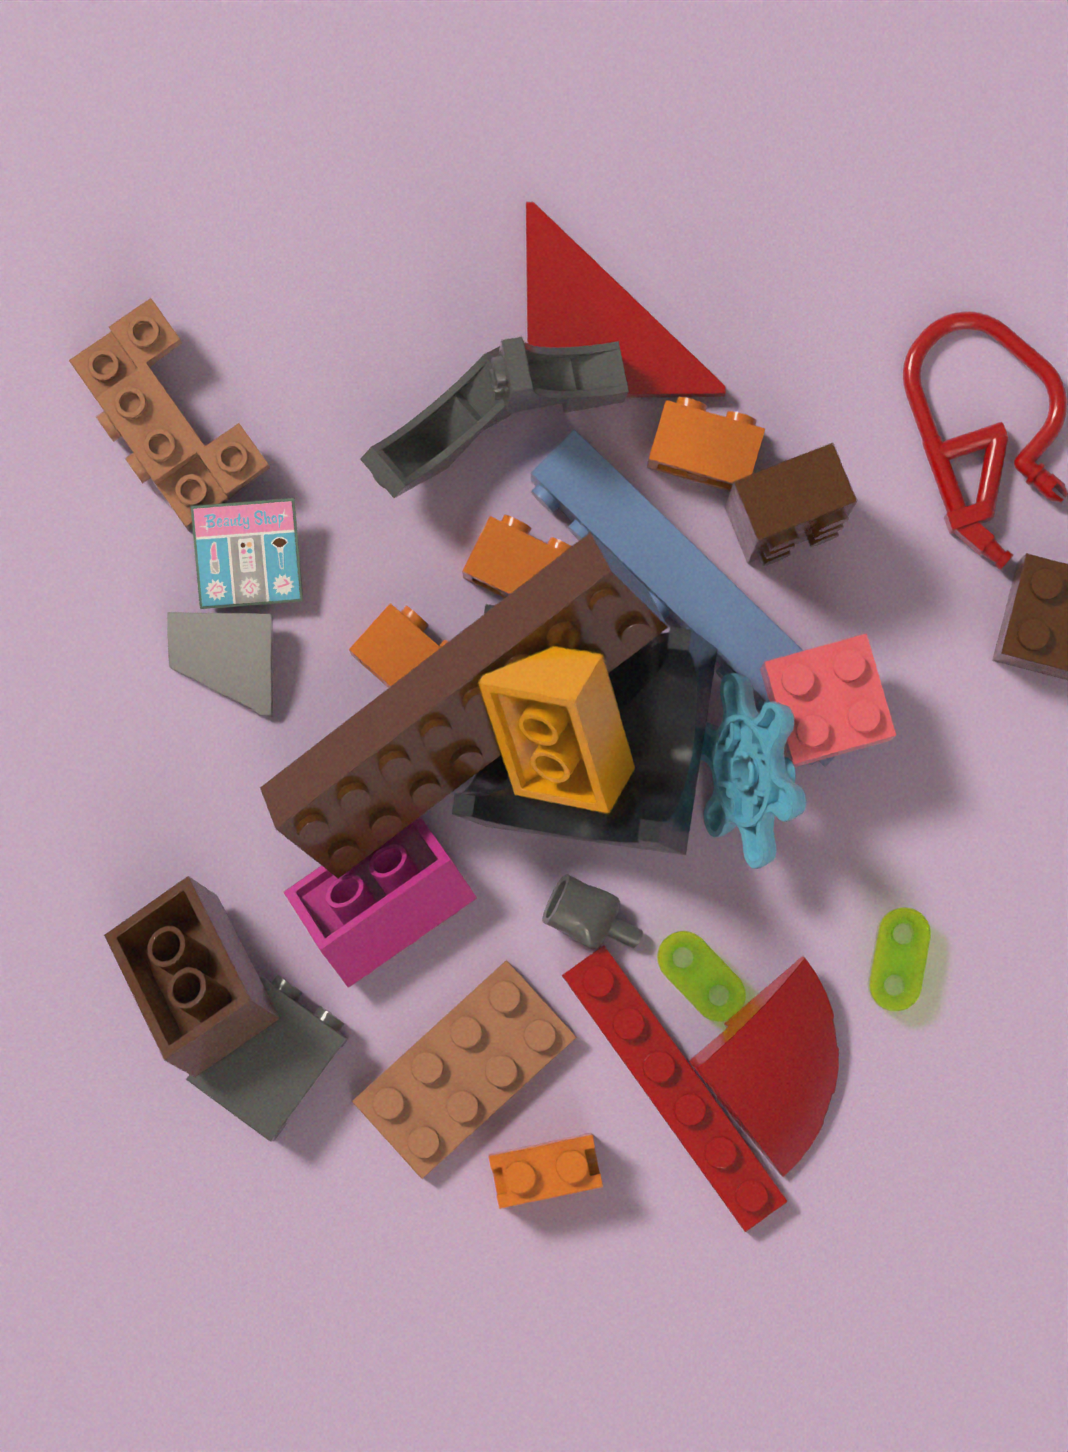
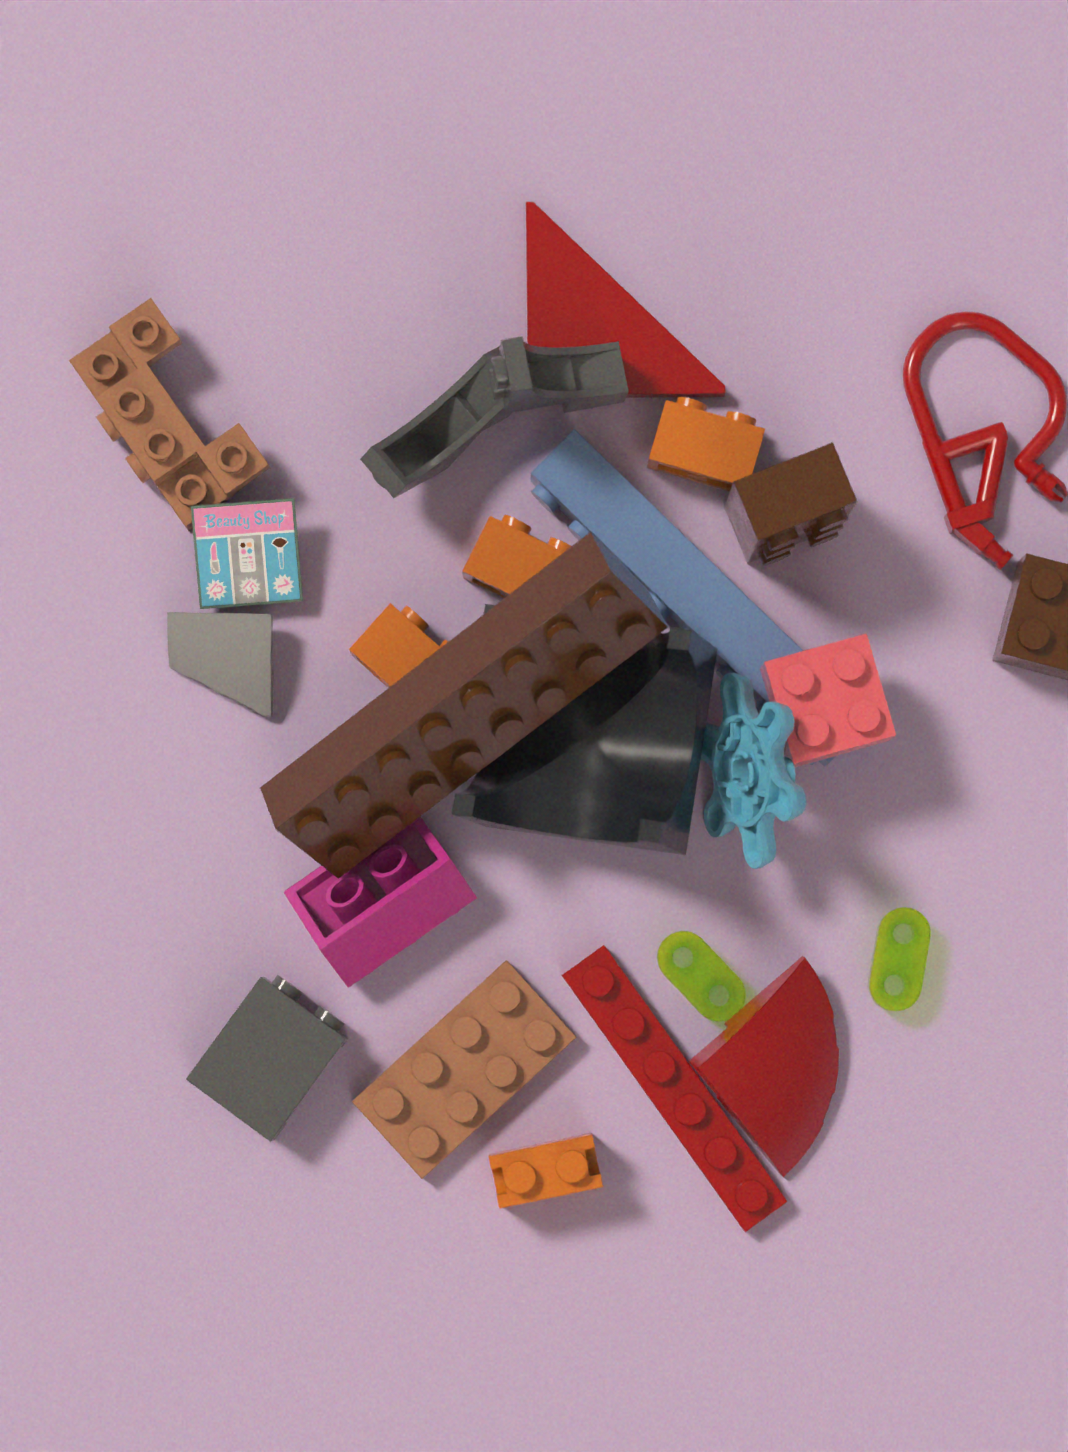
reddish brown brick [104,876,280,1077] -> none
light orange slope [478,647,635,814] -> none
dark grey piece [542,874,643,949] -> none

